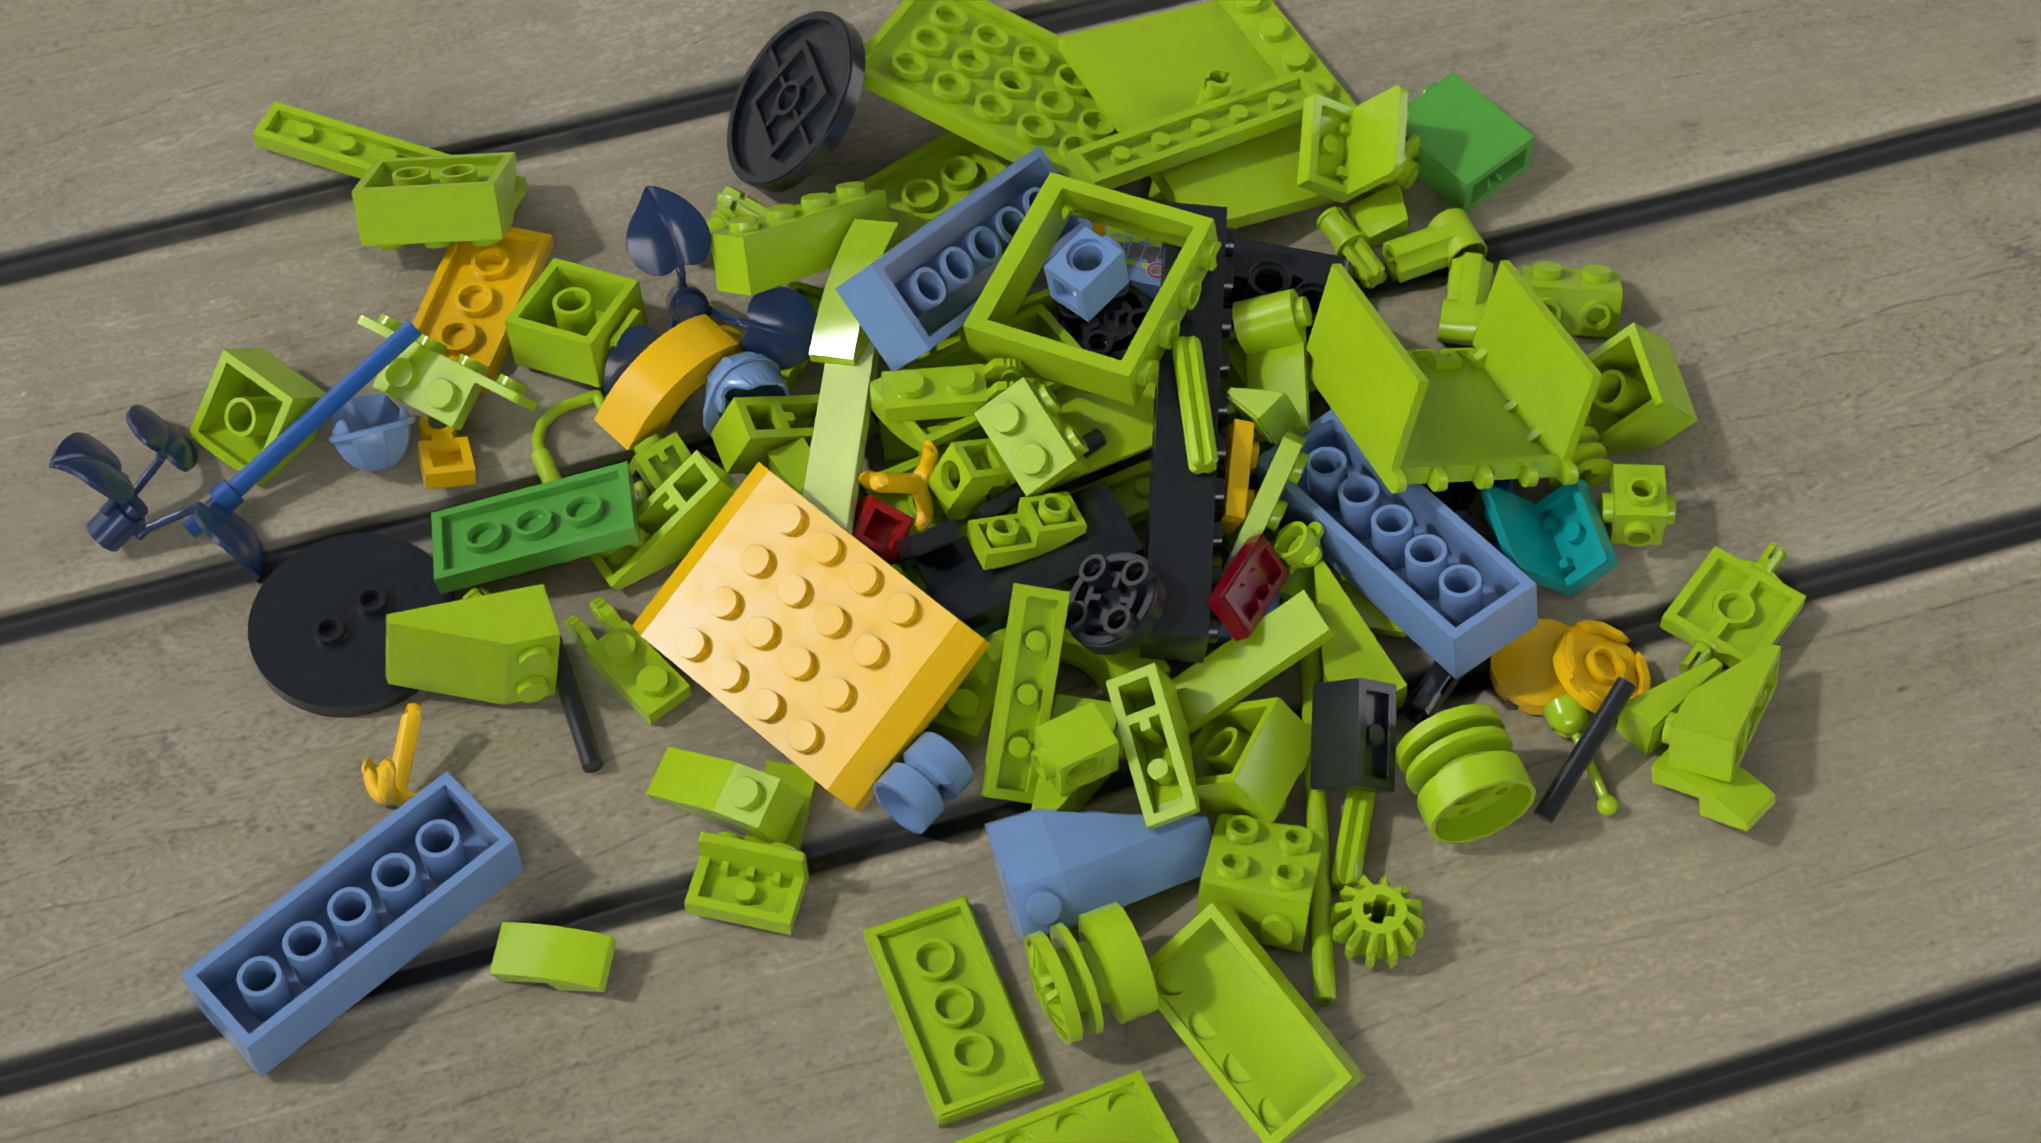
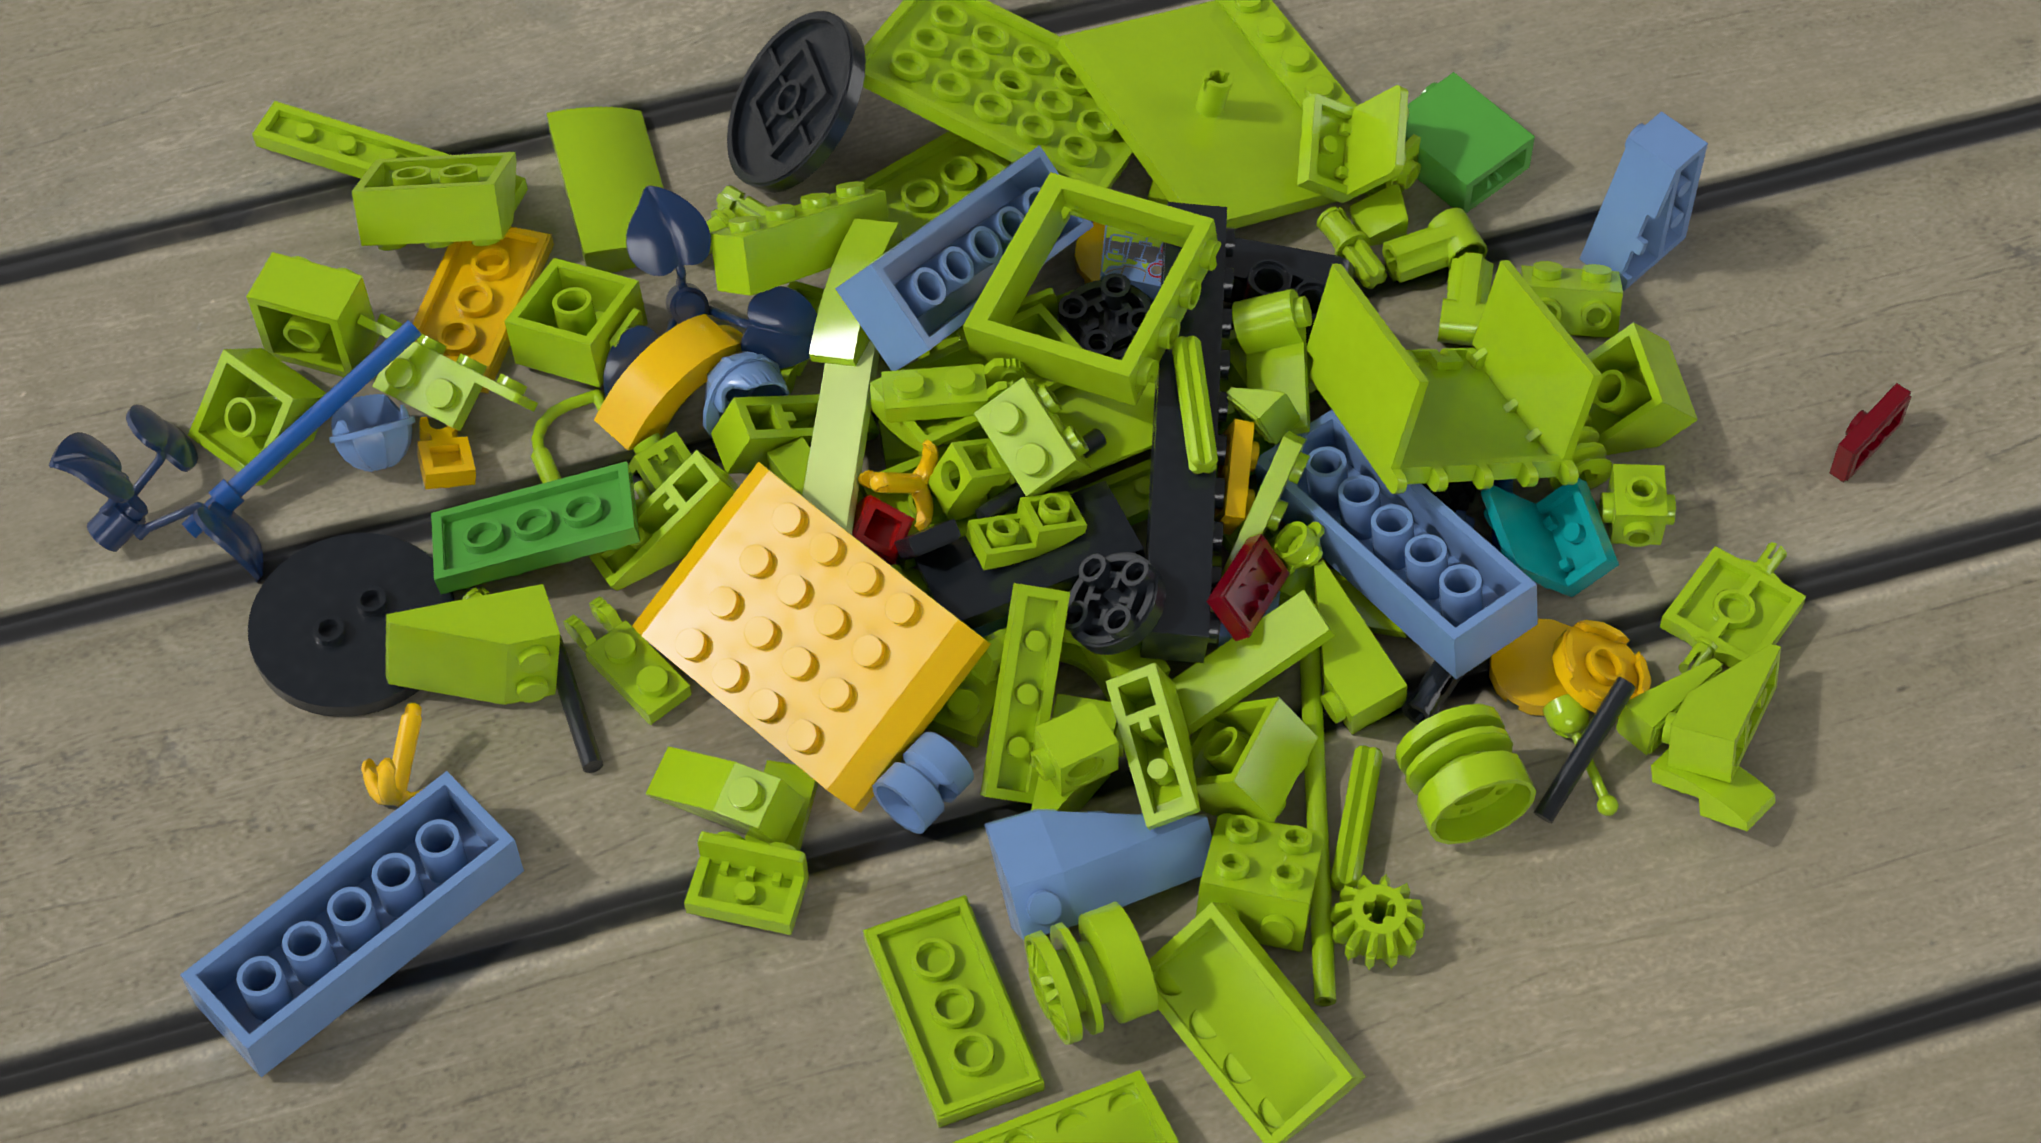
lime slope [489,922,617,992] -> none
medium blue brick [1044,226,1130,322] -> none
lime plate [1065,70,1326,189] -> none
black panel [1310,678,1397,793] -> none
none -> lime brick [246,252,380,377]
none -> lime slope [546,107,663,273]
none -> medium blue wedge [1579,111,1708,291]
none -> dark red plate [1829,383,1912,483]

